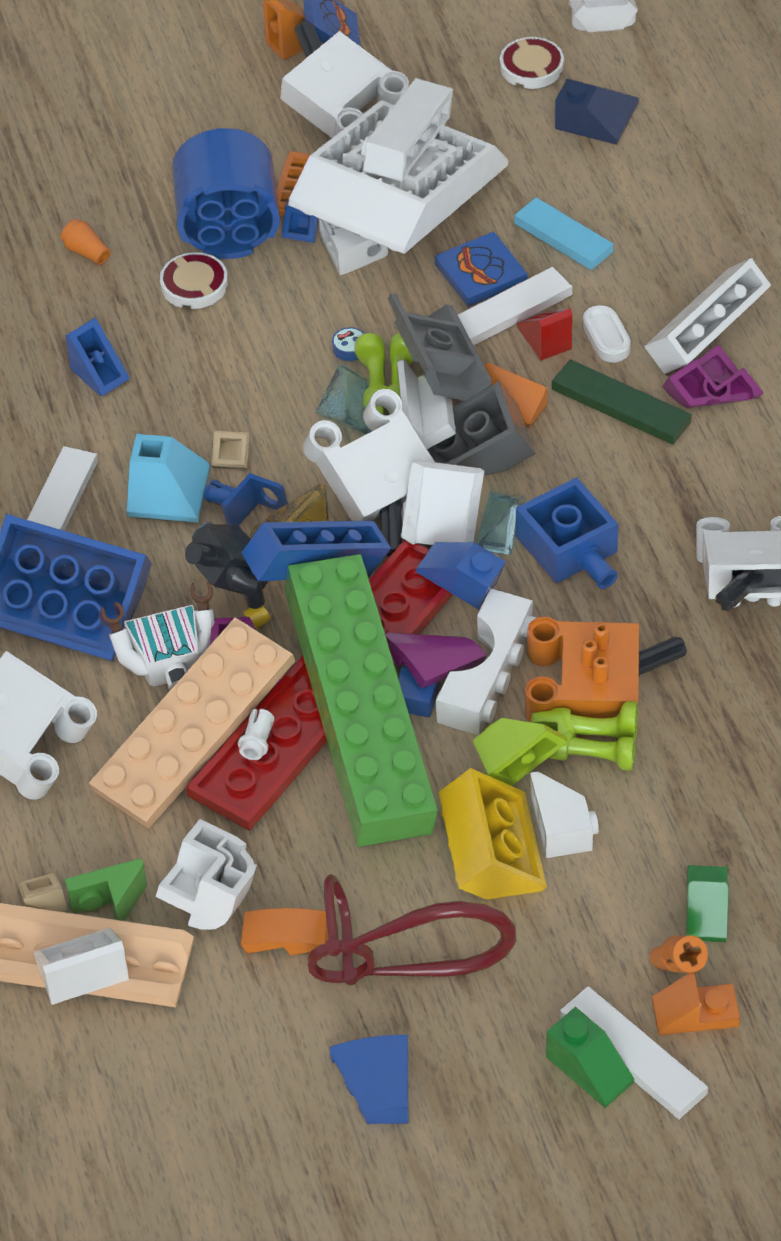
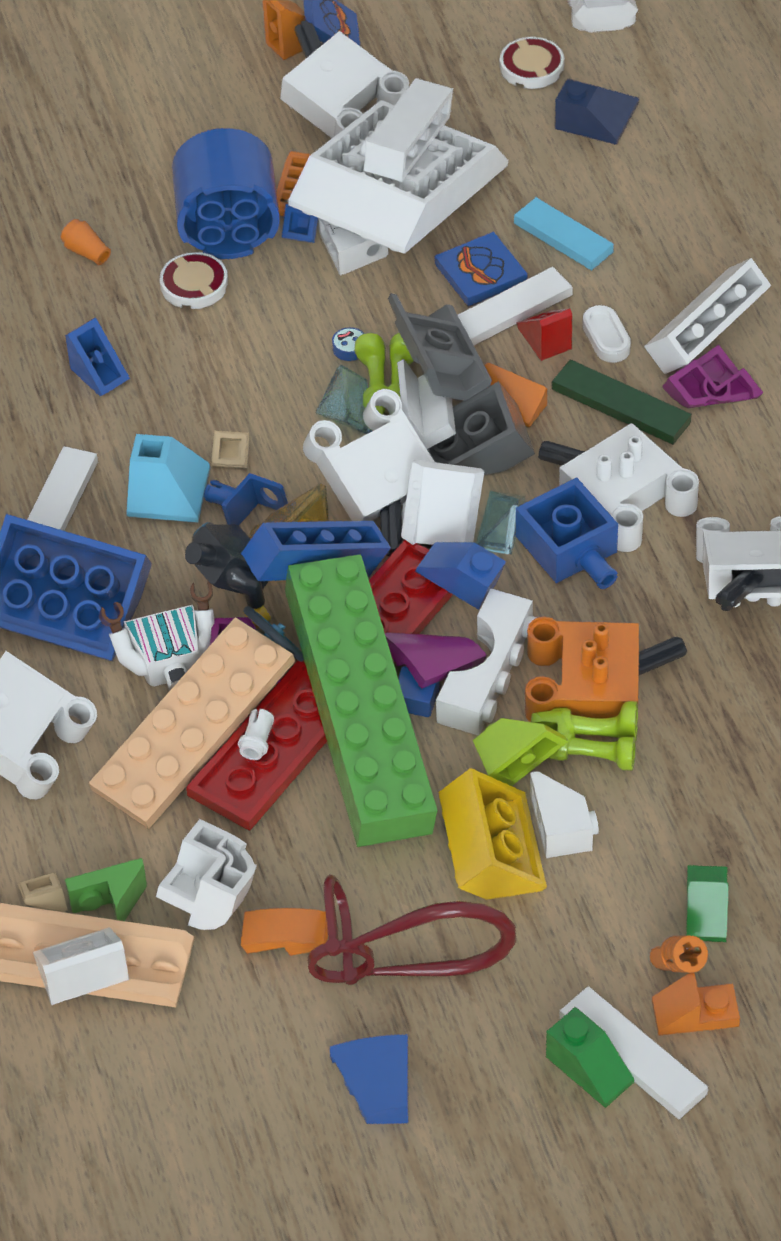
none -> black wheel [243,606,304,662]
none -> white piece [538,423,699,552]

